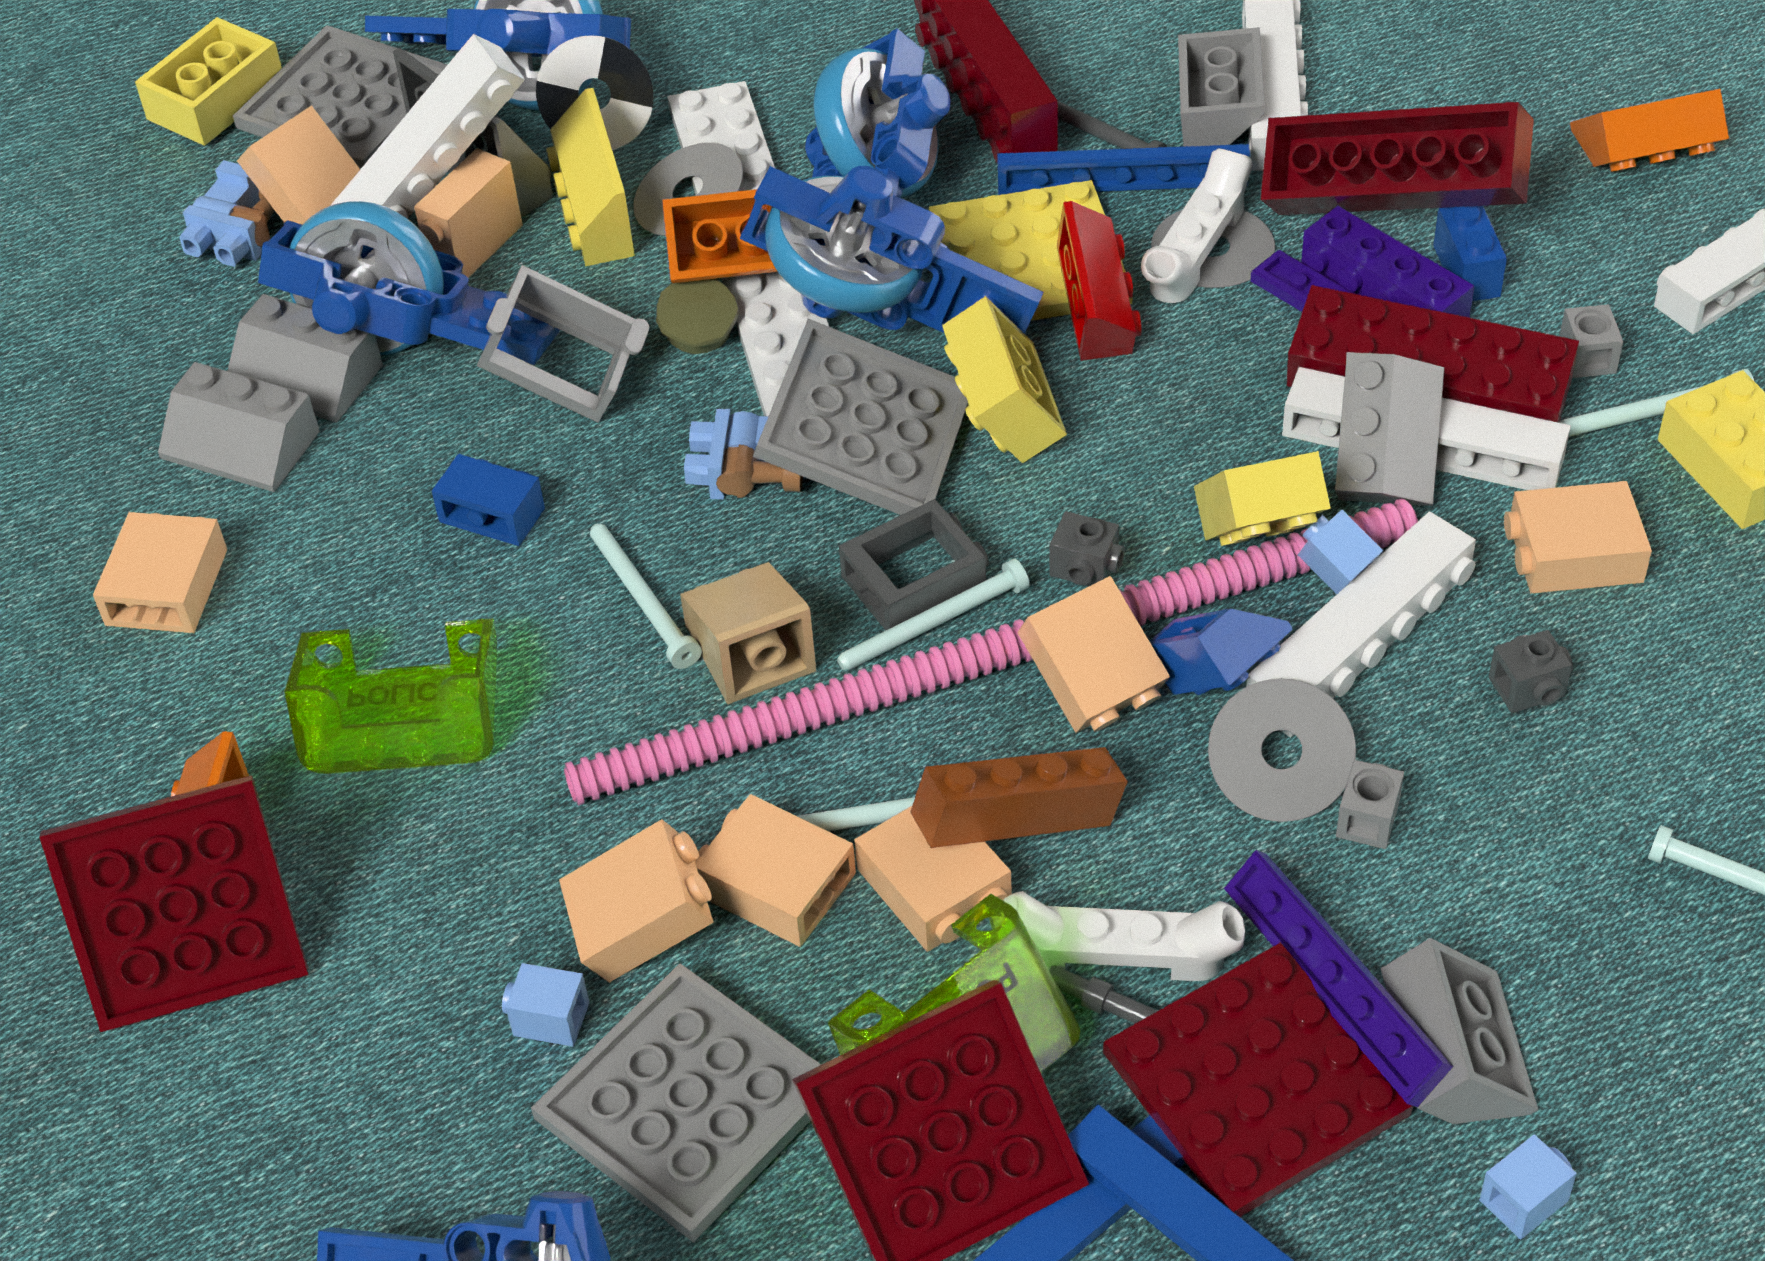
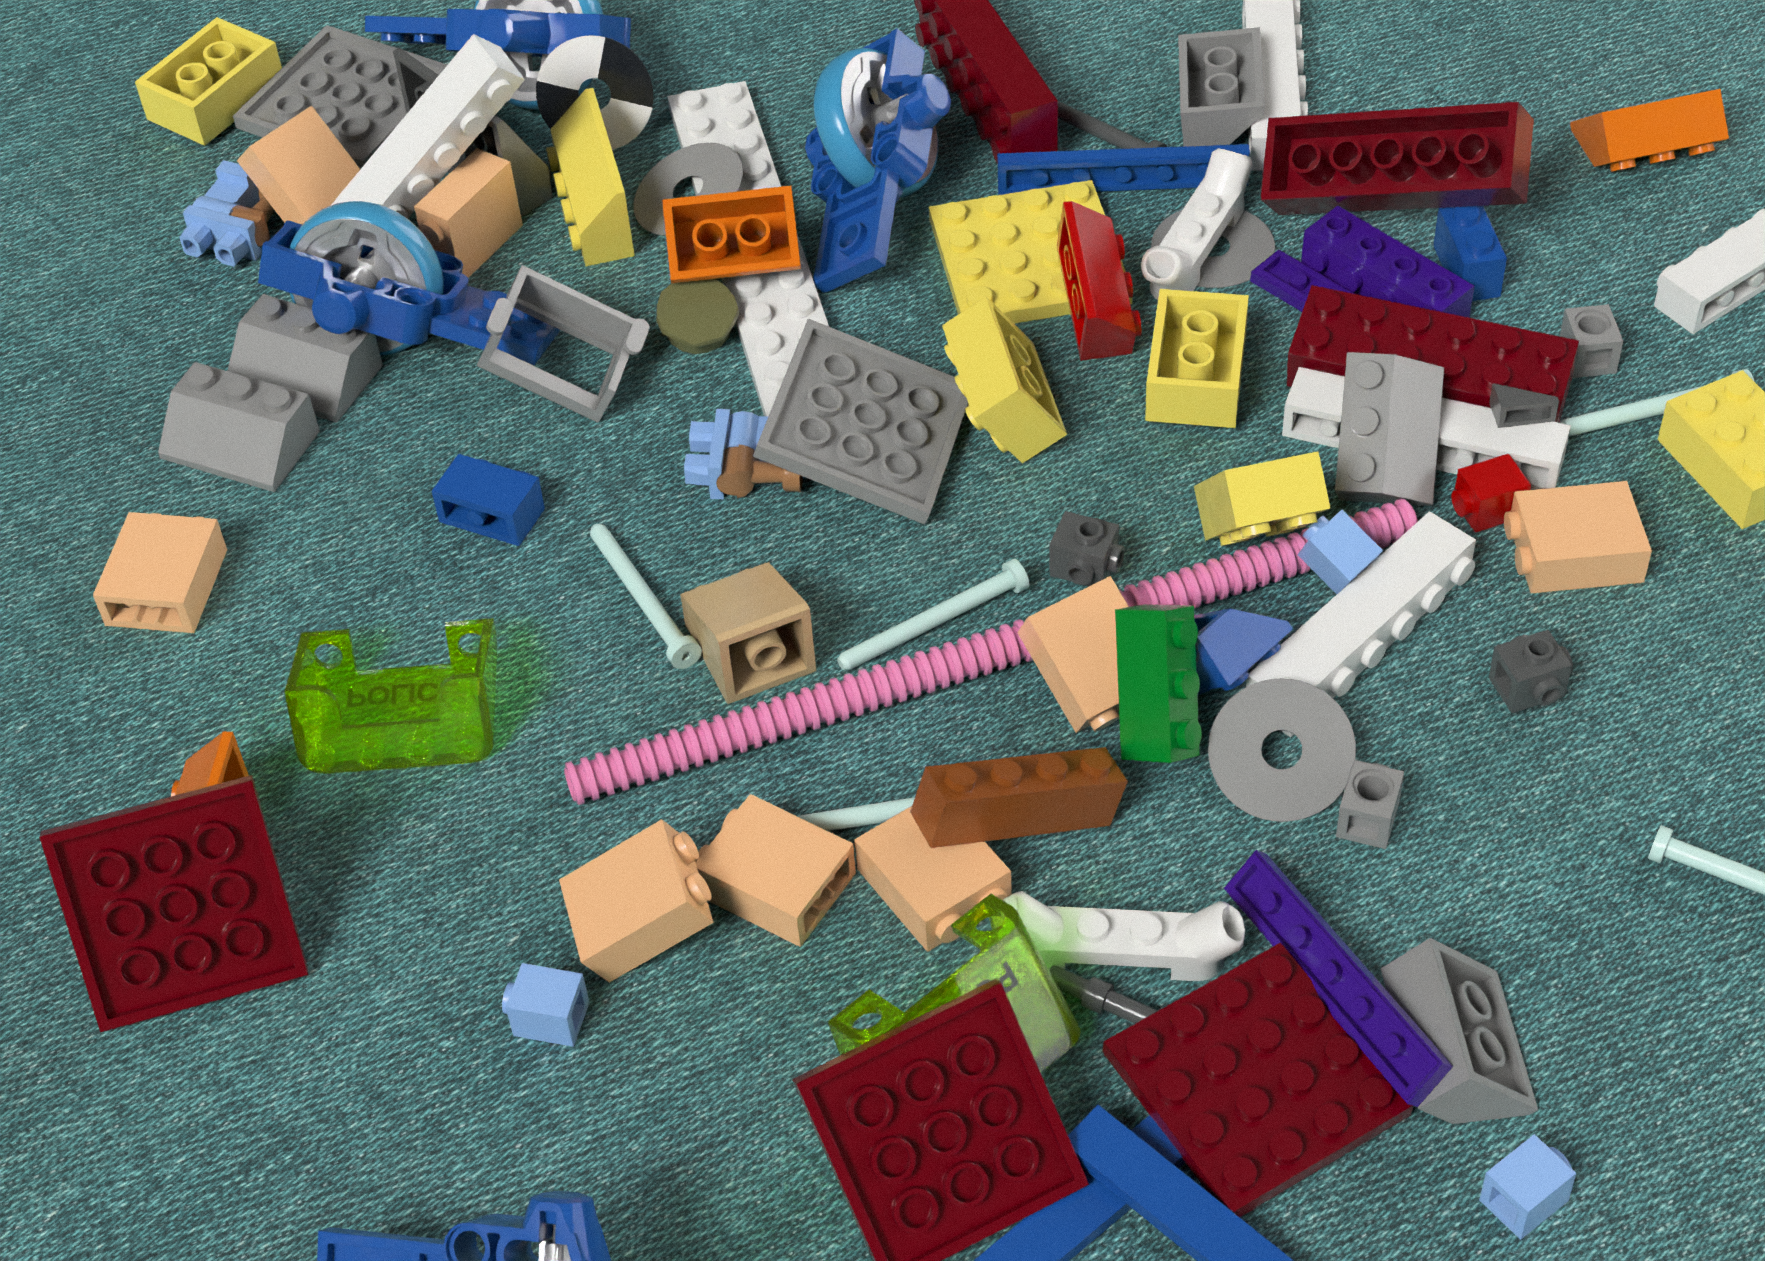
light grey plate [531,963,821,1243] -> none
blue piece [740,166,1044,334] -> none
dark grey window [839,499,989,630] -> none
none -> green brick [1115,604,1202,763]
none -> light yellow brick [1145,289,1249,428]
none -> red brick [1451,454,1531,533]
none -> dark grey piece [1489,383,1559,428]

